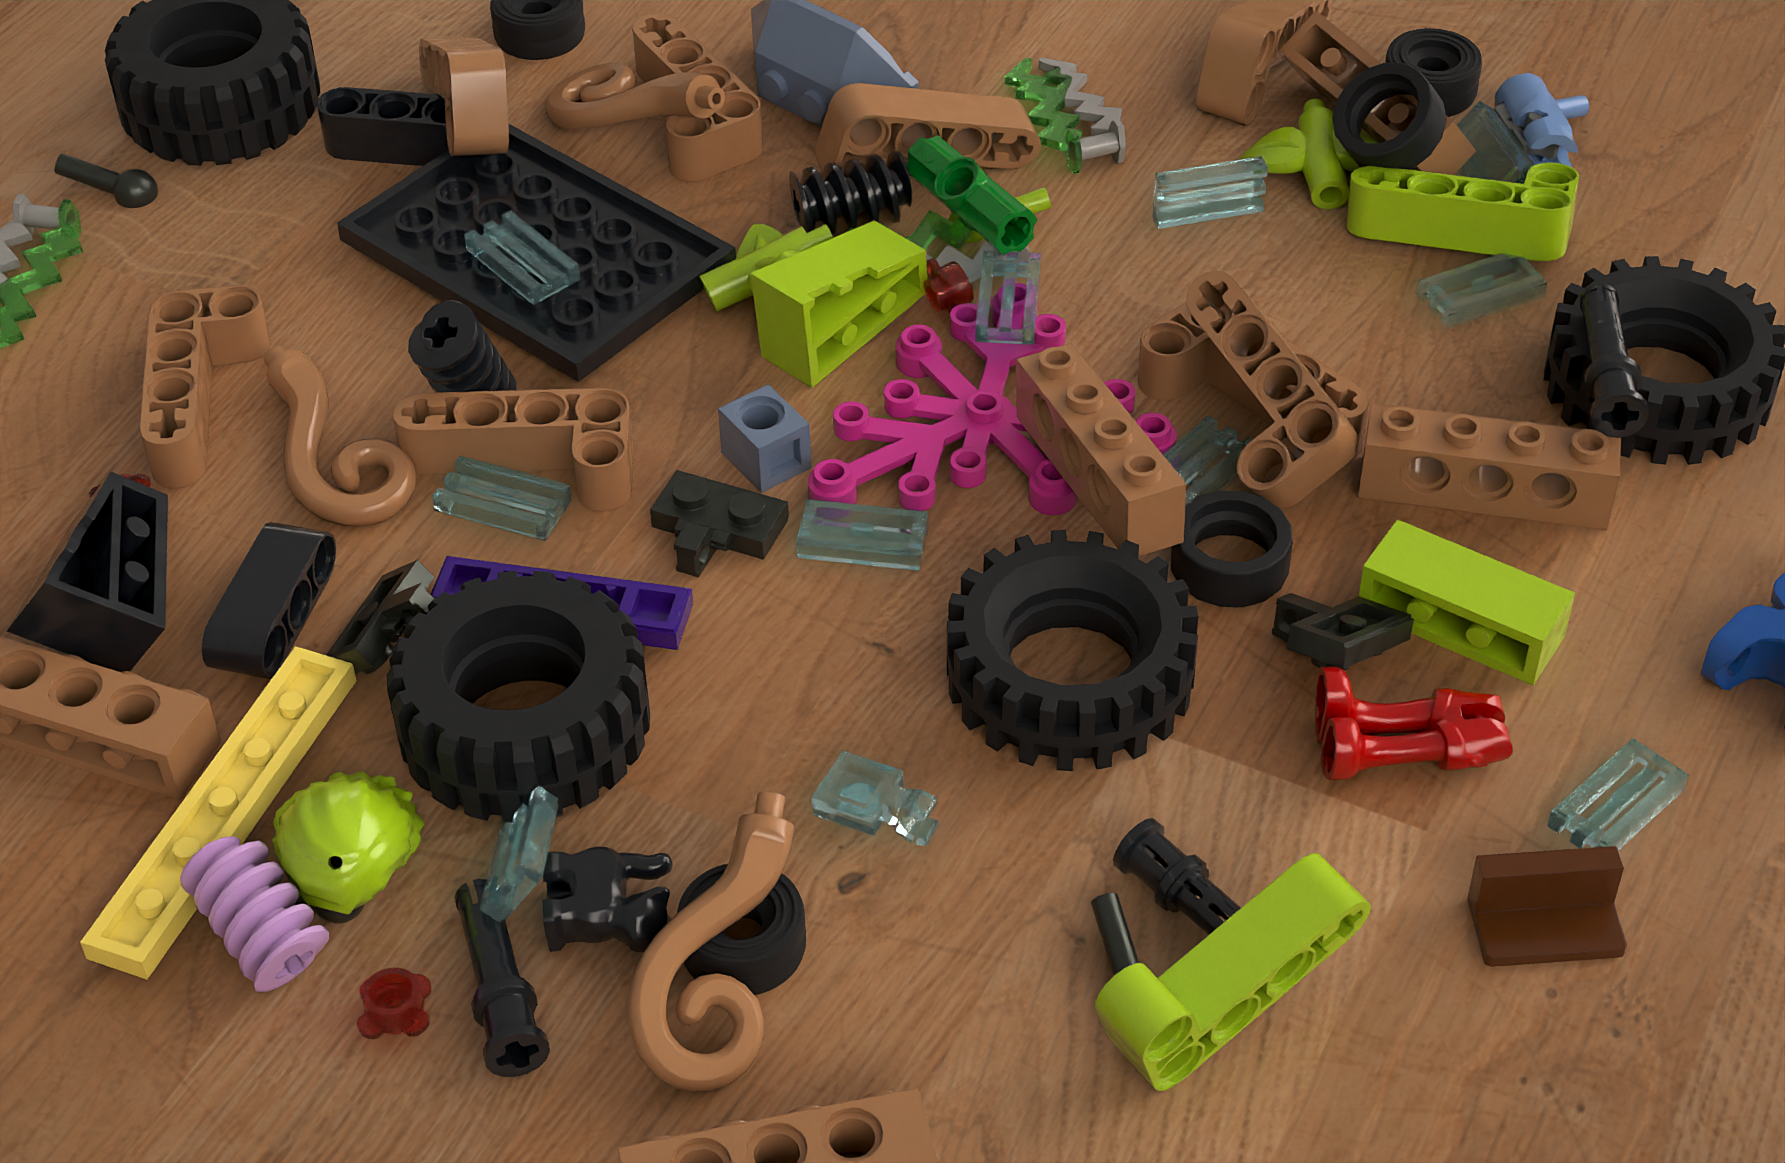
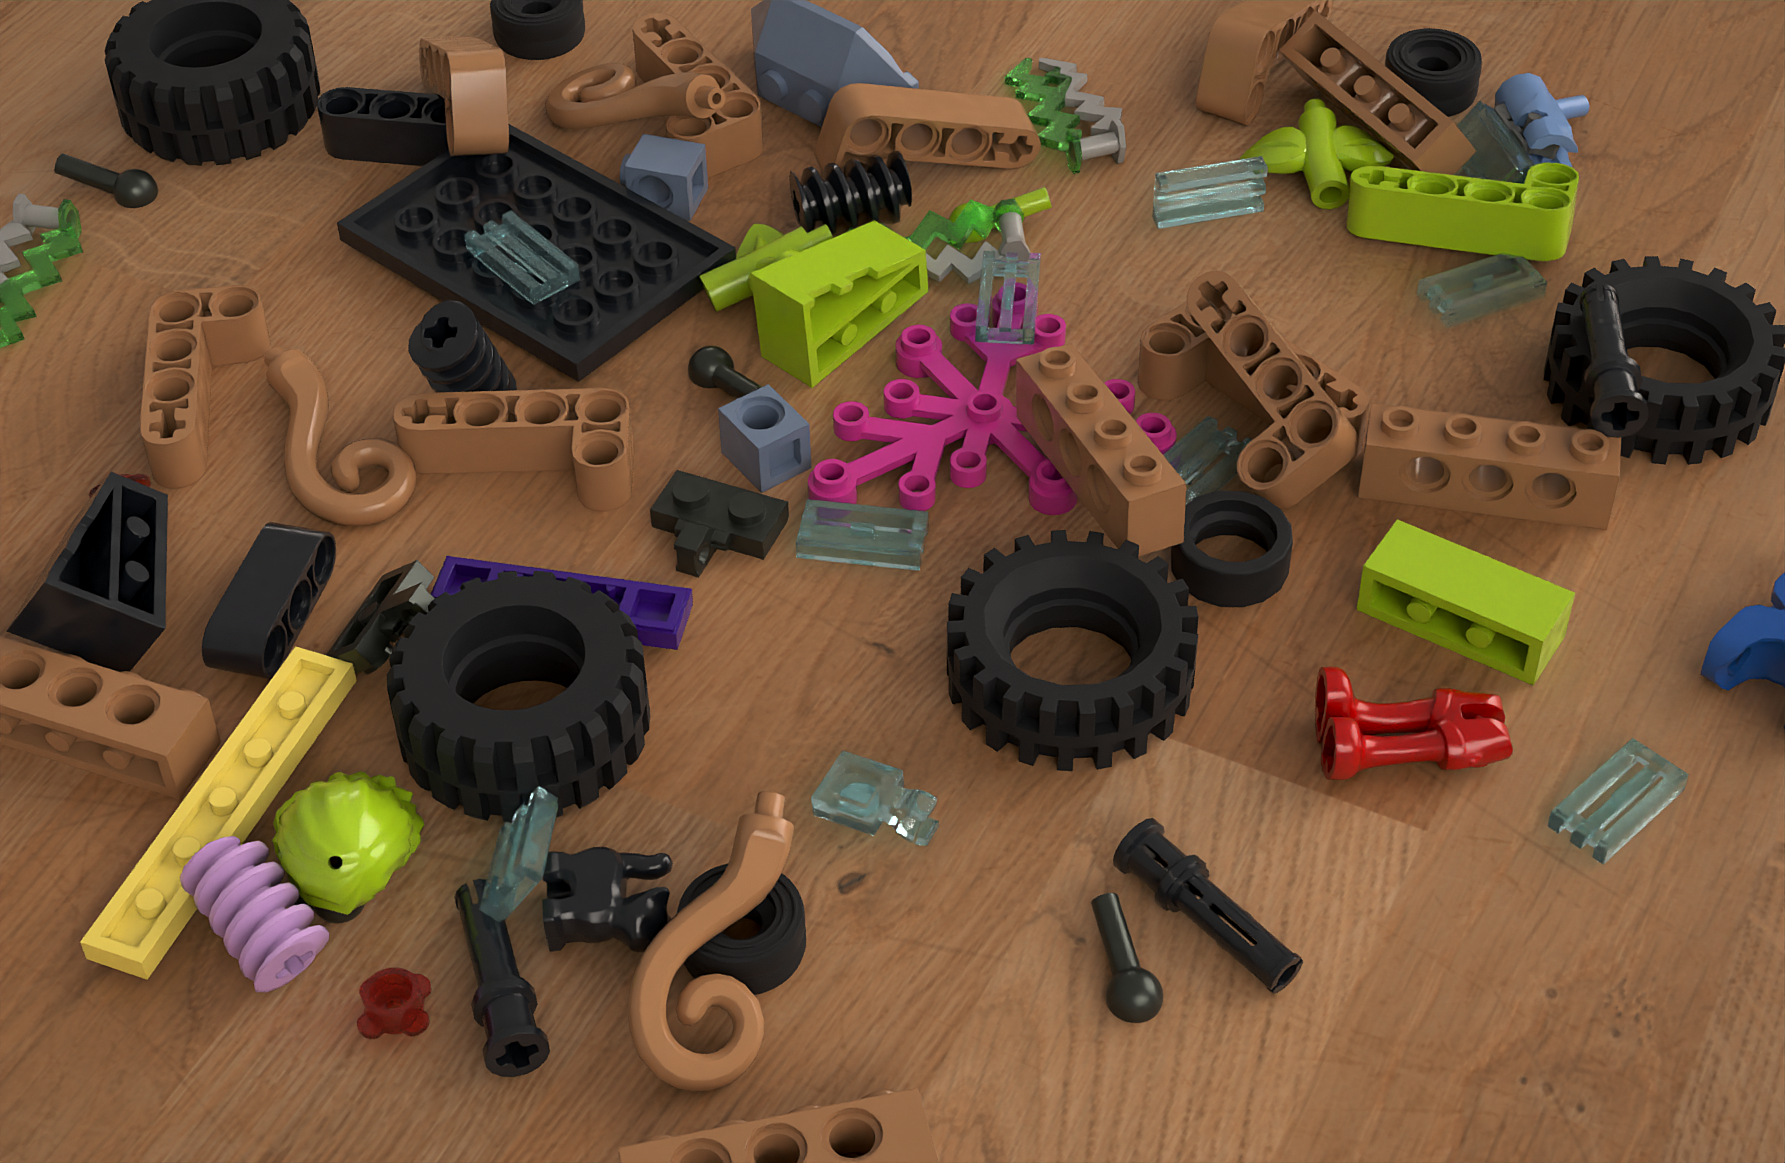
clear light blue tile [432,456,572,541] -> none
green piece [906,135,1038,255] -> none
clear red plate [924,258,974,314] -> none
lime beam [1095,853,1371,1091] -> none
pearl dark grey hinge [1272,593,1414,671] -> none
black tyre [1332,63,1447,170] -> none
reddish brown panel [1467,846,1627,967] -> none
none -> sand blue brick [620,134,708,221]
none -> pearl dark grey bar [688,346,762,399]

